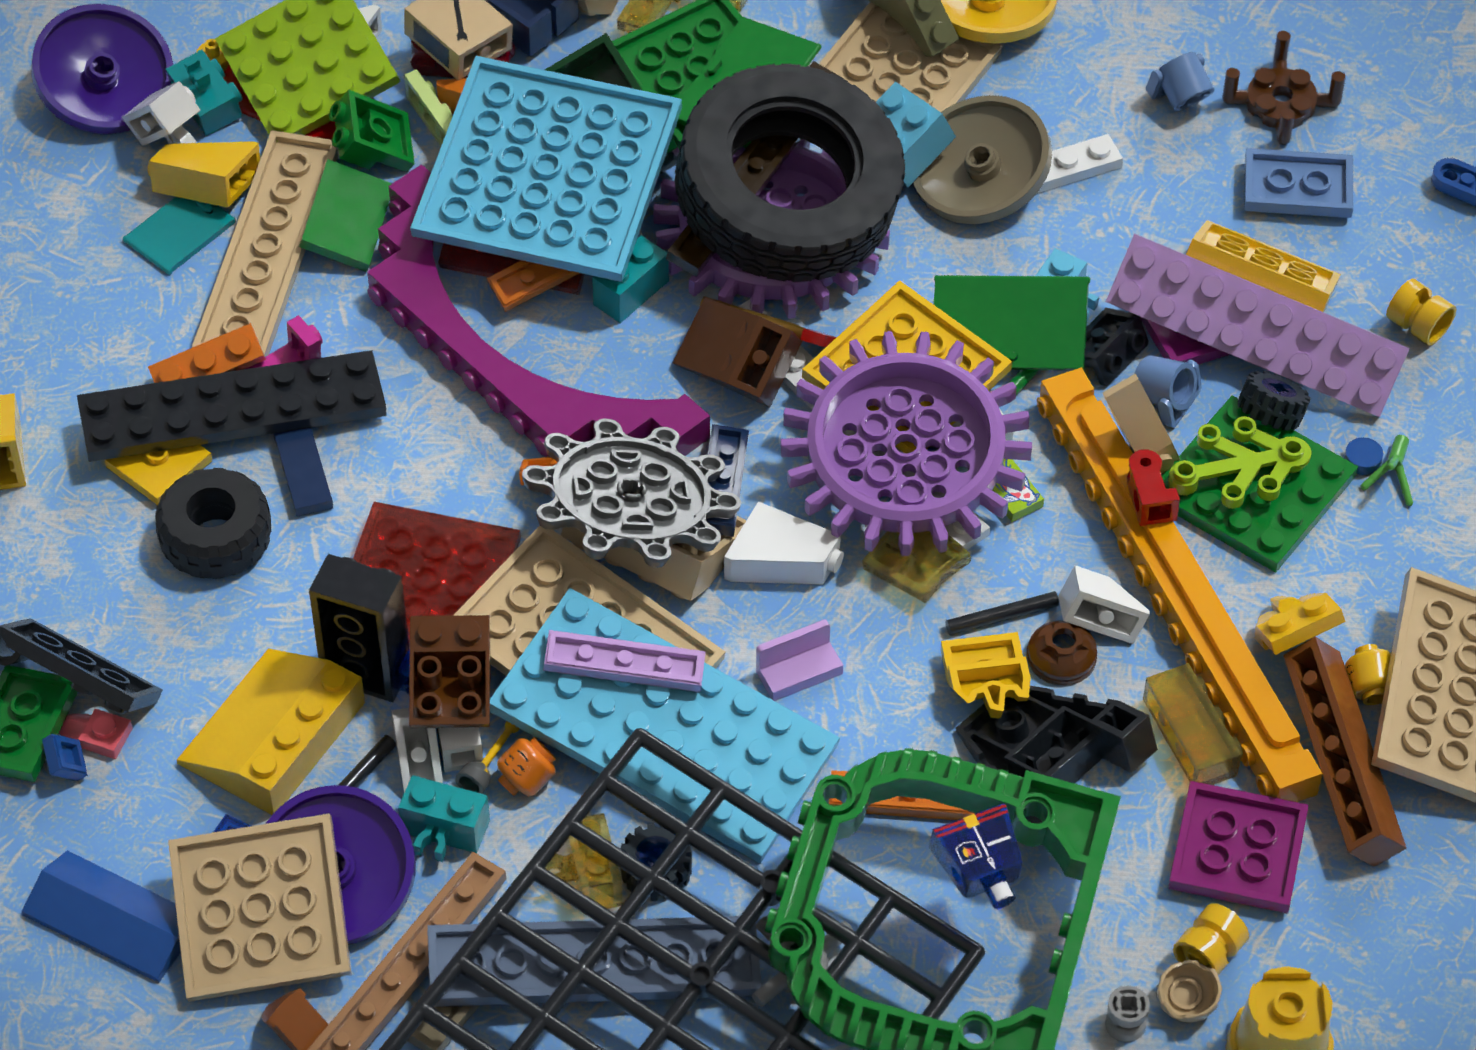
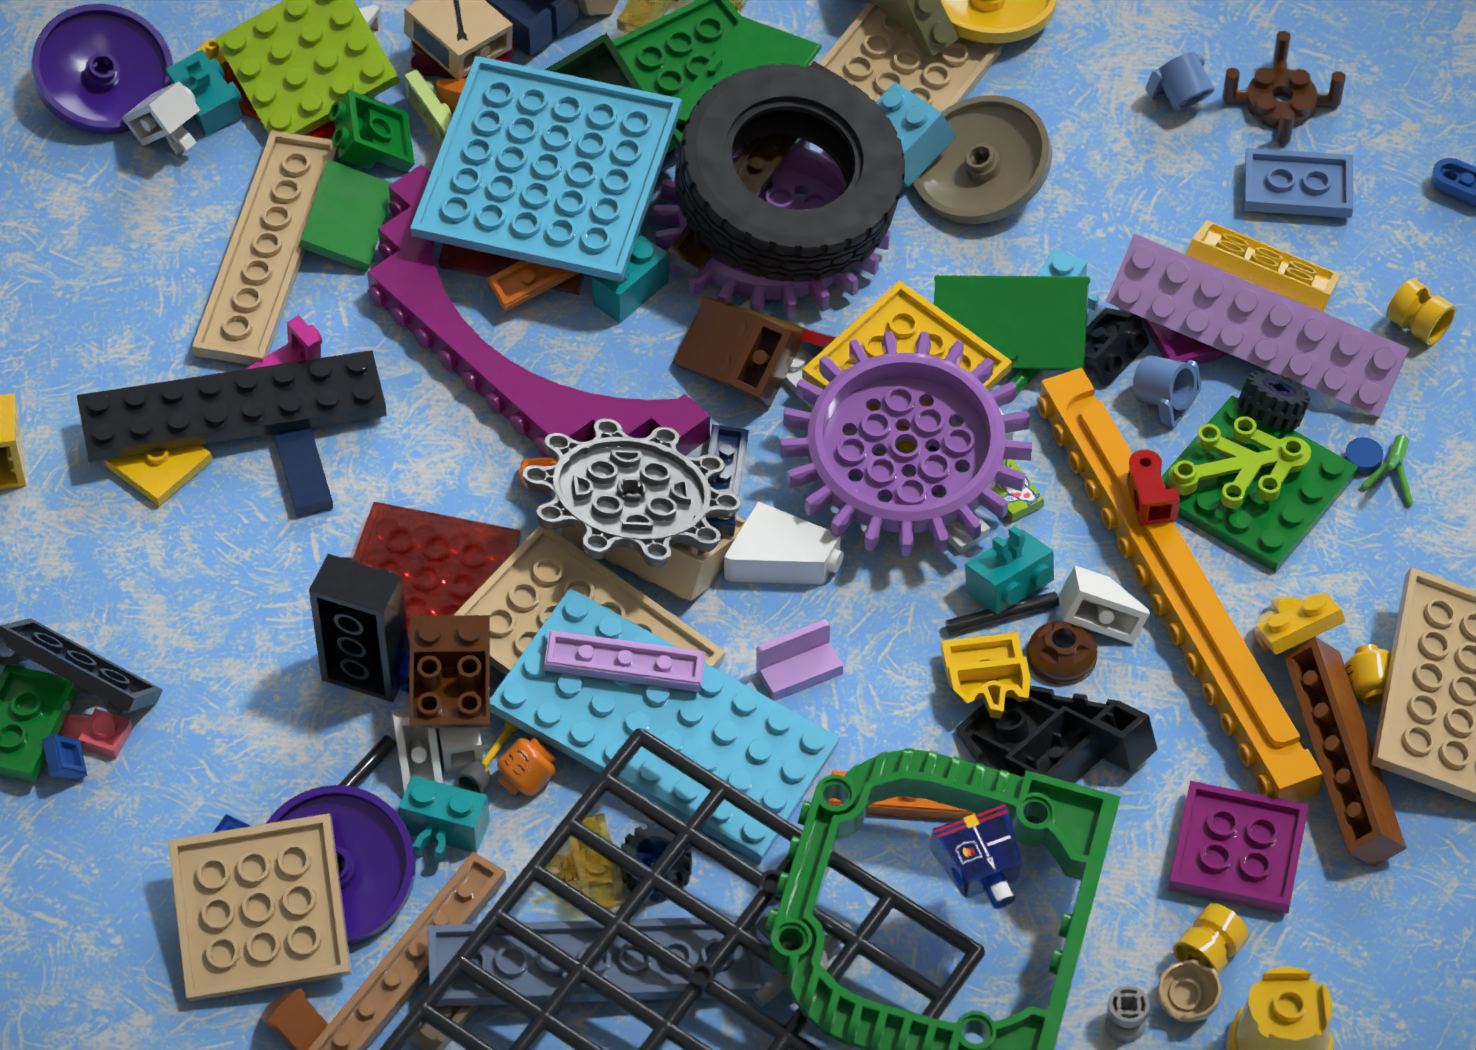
blue slope [22,850,181,983] -> none
teal container [122,197,236,275] -> none
yellow slope [147,141,260,208] -> none
orange plate [148,323,266,383] -> none
black tyre [155,468,272,579] -> none
yellow slope [177,648,365,815] -> none
clear yellow plate [862,531,971,603] -> none
white plate [1037,134,1123,194] -> none
tan slope [1102,374,1180,474] -> none
clear yellow brick [1143,663,1243,785] -> none
none -> teal brick [965,526,1054,615]

